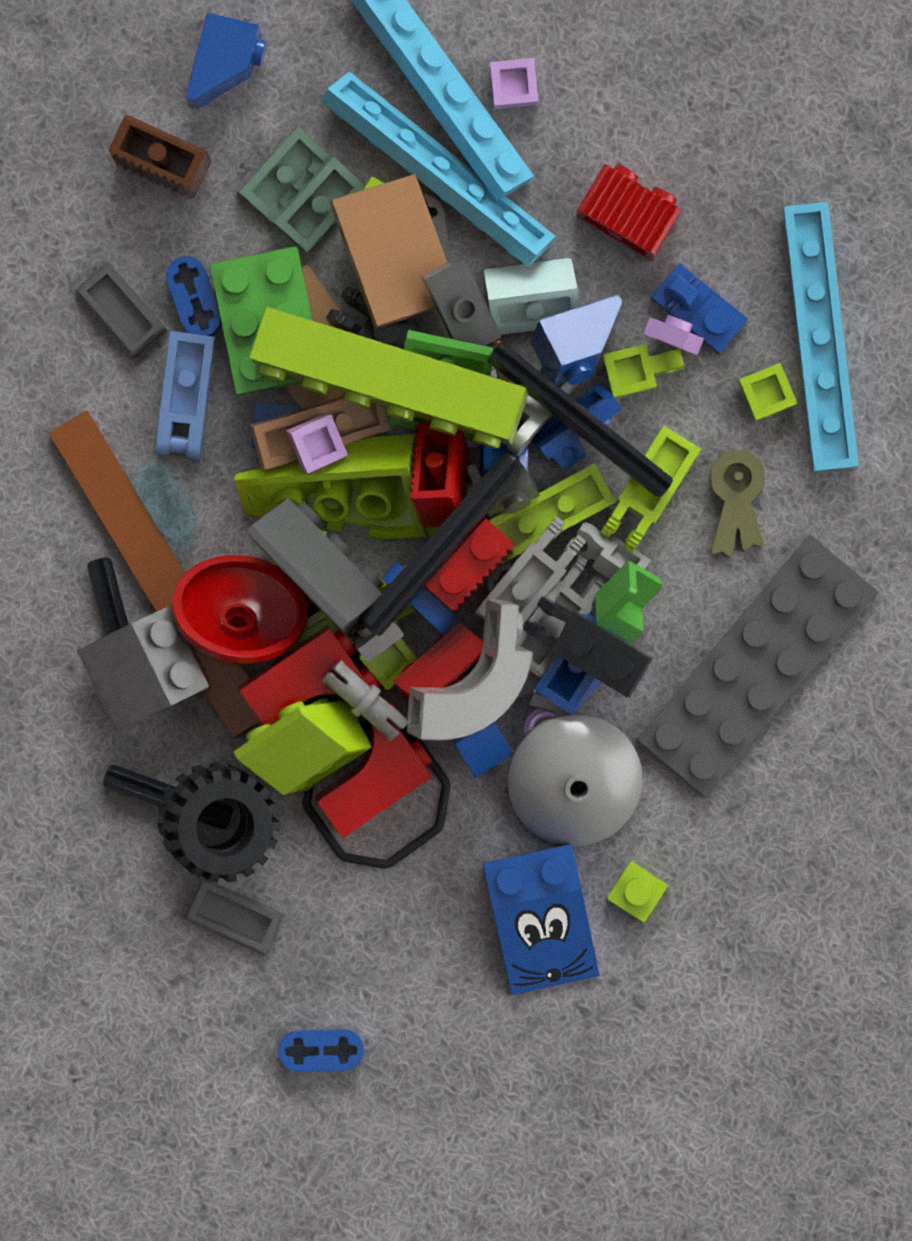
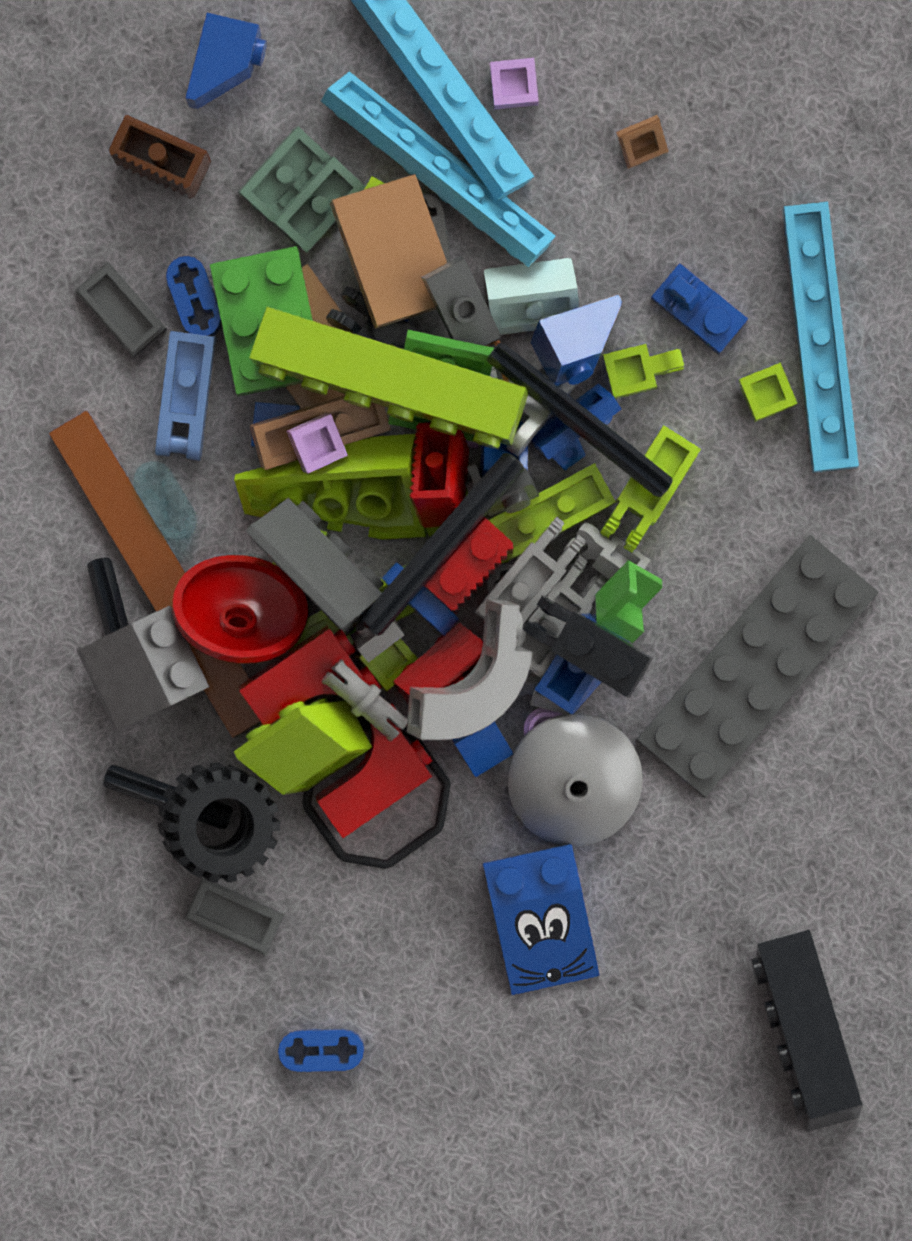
red brick [576,164,681,261] -> none
lime plate [606,861,669,923] -> none
lavender plate [643,315,704,355] -> none
olive piece [711,450,765,558] -> none
none -> medium nougat slope [616,115,669,169]
none -> black wedge [751,929,863,1132]

